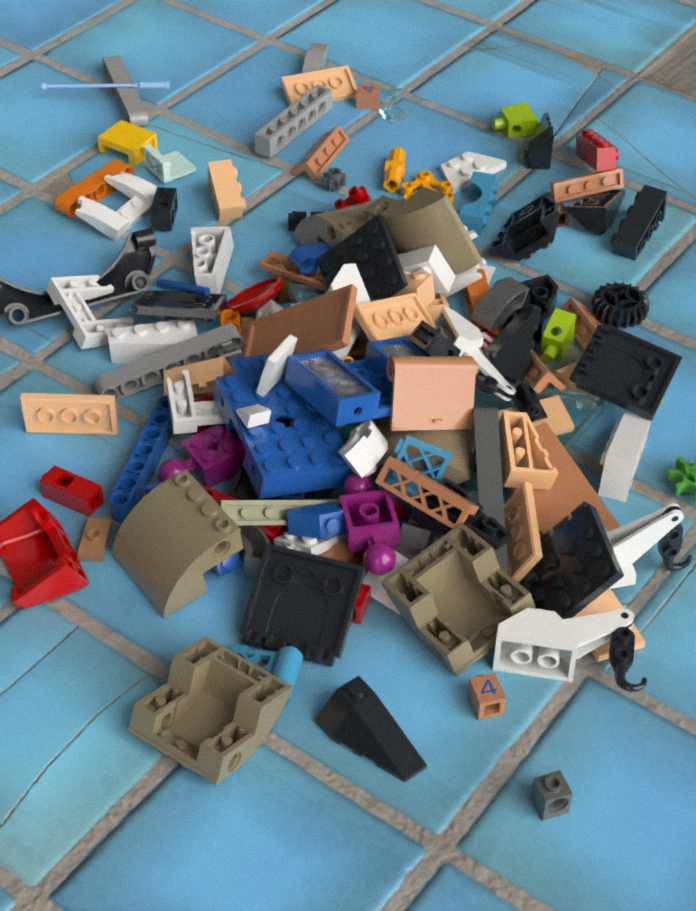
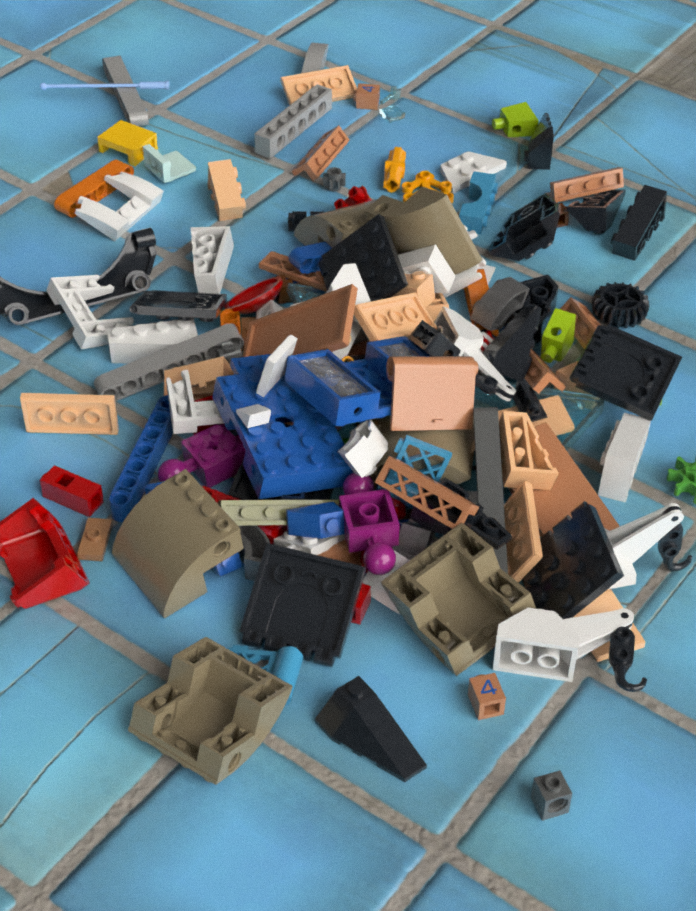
black brick [150,187,178,231] -> none
blue bar [157,278,210,296] -> none
red brick [576,129,619,171] -> none

